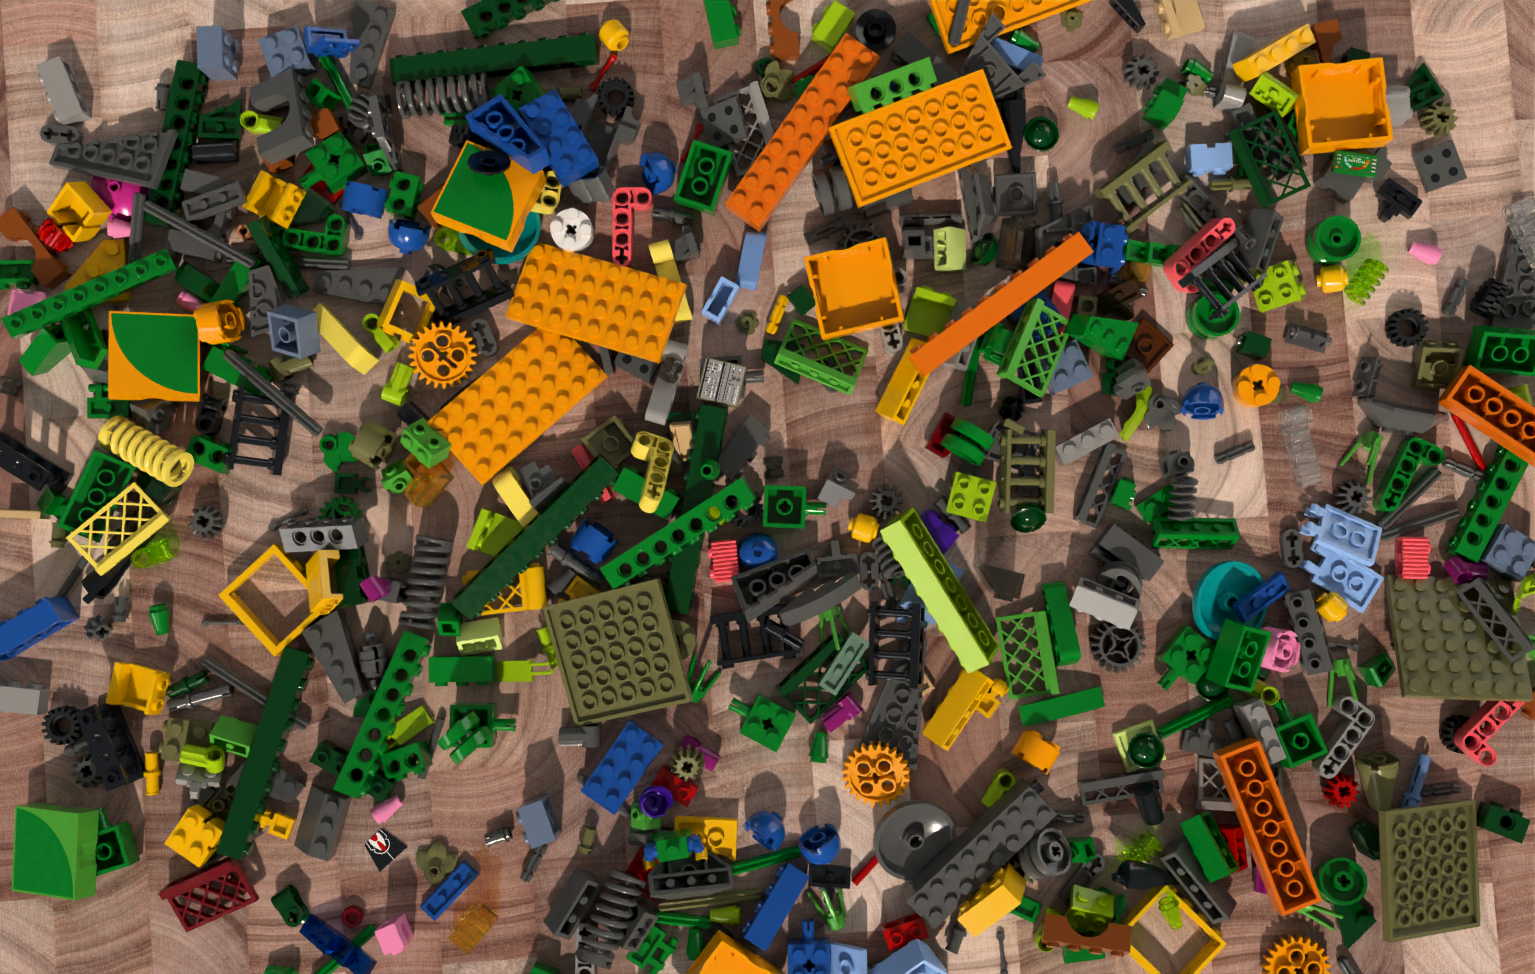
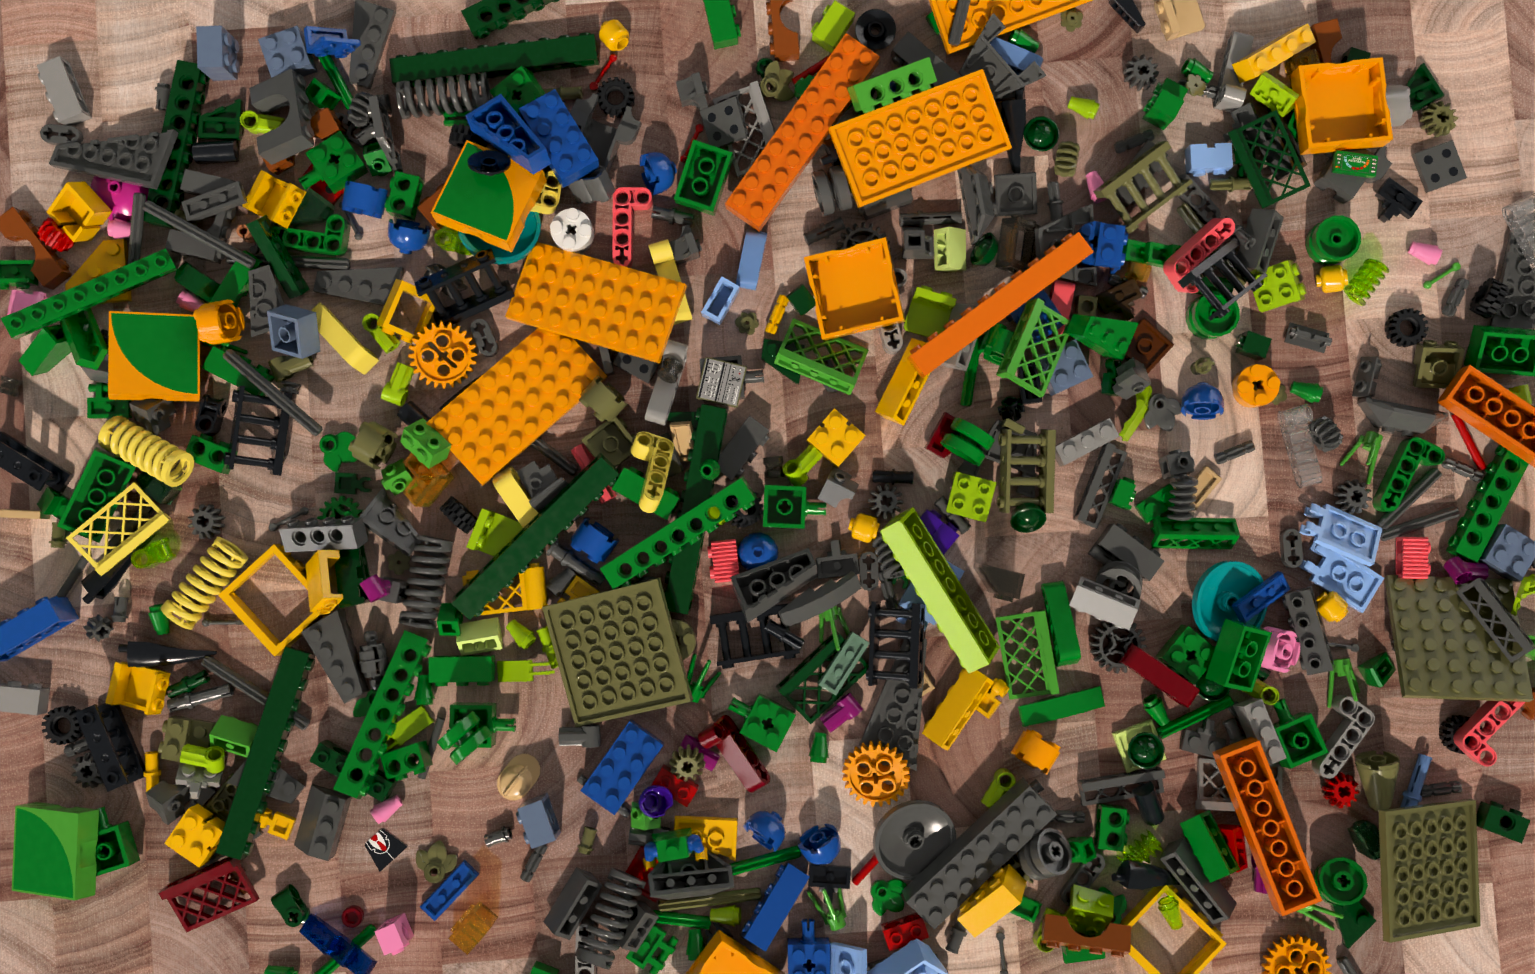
none -> black piece [118,641,217,667]
none -> dark grey brick [146,780,191,825]
none -> light yellow piece [160,537,249,630]
none -> dark grey pin [355,121,374,146]
none -> dark grey wing [359,487,419,557]
none -> green cone [414,675,435,705]
none -> black tyre [440,496,477,534]
none -> tan piece [497,754,541,801]
none -> lime cone [506,619,536,650]
none -> dark grey axle [531,438,579,476]
none -> olive brick [579,375,628,422]
none -> dark red beam [698,715,770,793]
none -> lime piece [783,444,823,486]
none -> yellow piece [806,408,866,468]
none -> green plate [870,878,907,916]
none -> black axle [872,469,914,485]
none -> olive gear [1054,141,1080,177]
none -> bright pink cone [1085,171,1107,203]
none -> green brick [1094,803,1130,852]
none -> dark red beam [1120,644,1200,708]
none -> green cone [1142,694,1170,726]
none -> tan tile [1192,465,1222,510]
none -> dark grey gear [1307,416,1343,452]
none -> bright green hinge [1423,262,1461,289]

